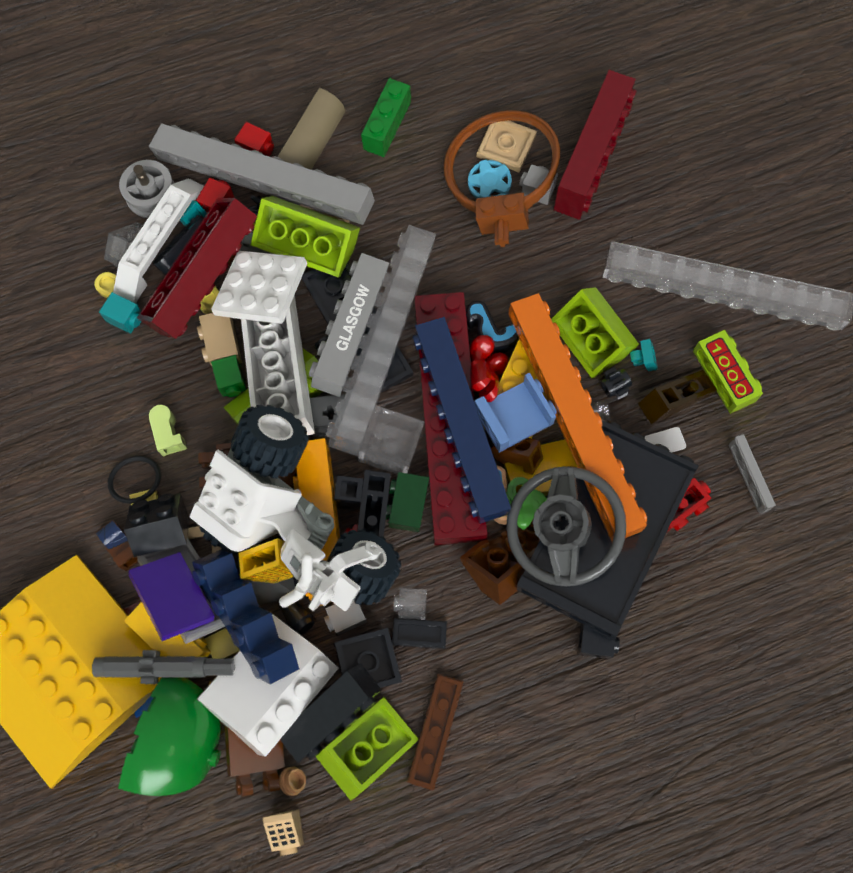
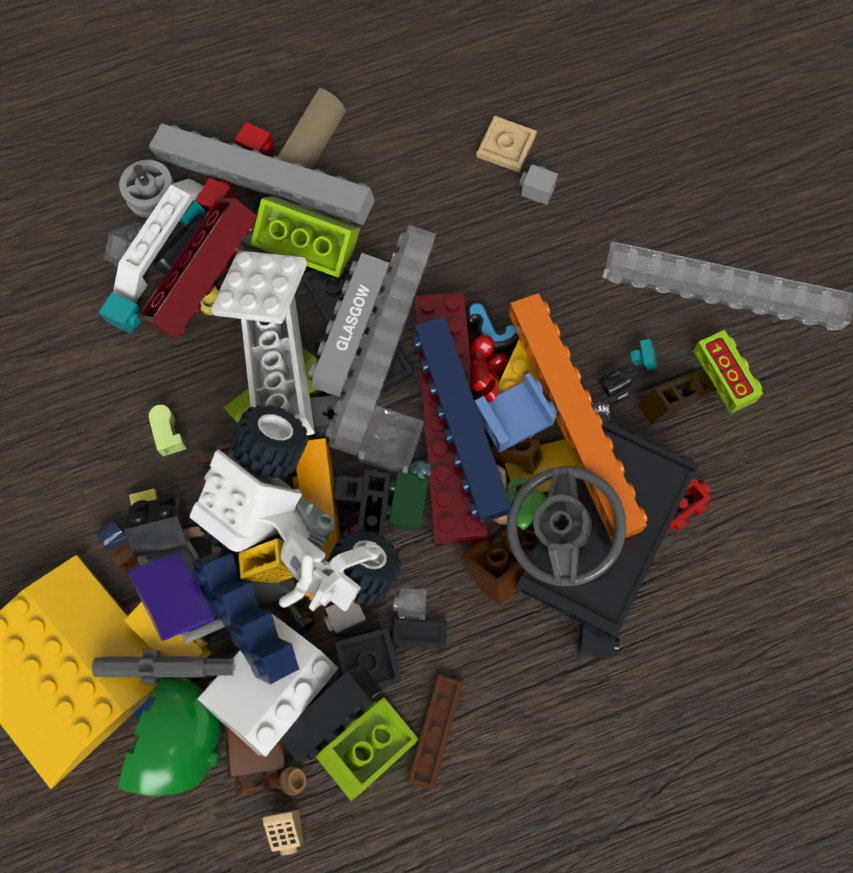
light yellow tile [94,272,116,299] -> none
black tyre [108,456,161,504] -> none
tan brick [197,313,242,366] -> none
light yellow tile [205,628,240,658] -> none
green brick [211,355,247,397] -> none
green brick [361,78,411,157] -> none
dark orange brick [444,110,560,247] -> none
medium azure wheel [468,160,512,198] -> none
lime slope [551,287,640,378] -> none
dark red brick [554,70,637,220] -> none
white sticker [645,427,686,453] -> none
light grey tile [728,434,776,514] -> none
none -> clear light blue arm [409,460,431,478]

